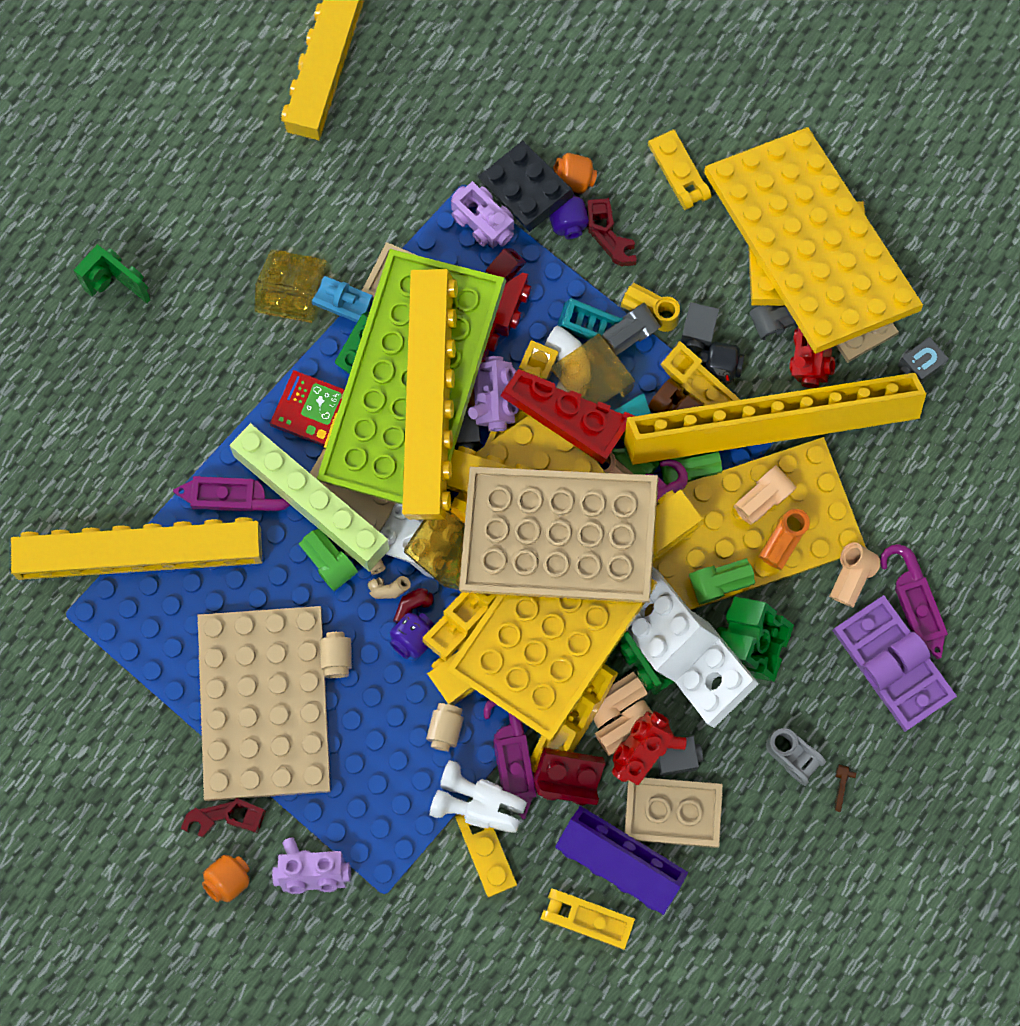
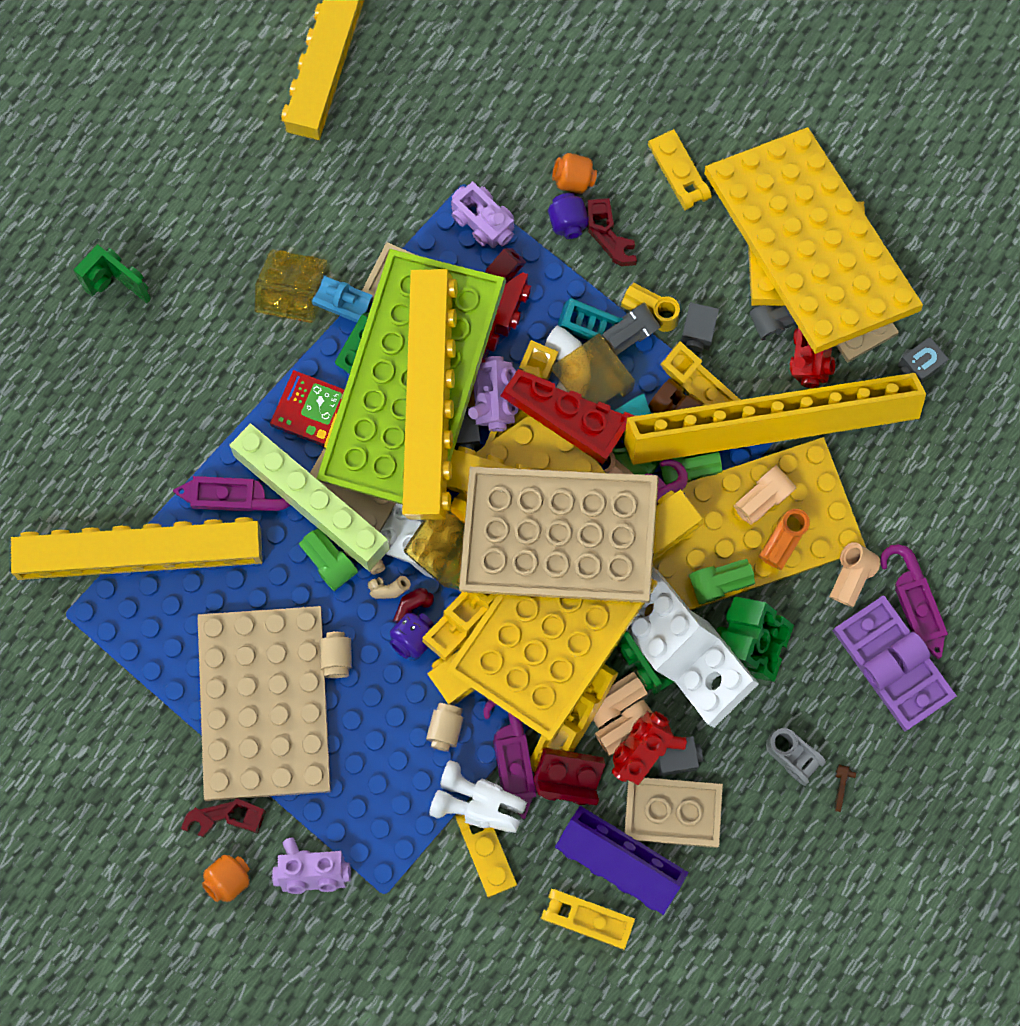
black plate [478,140,575,232] -> none
black head [701,342,745,383] -> none

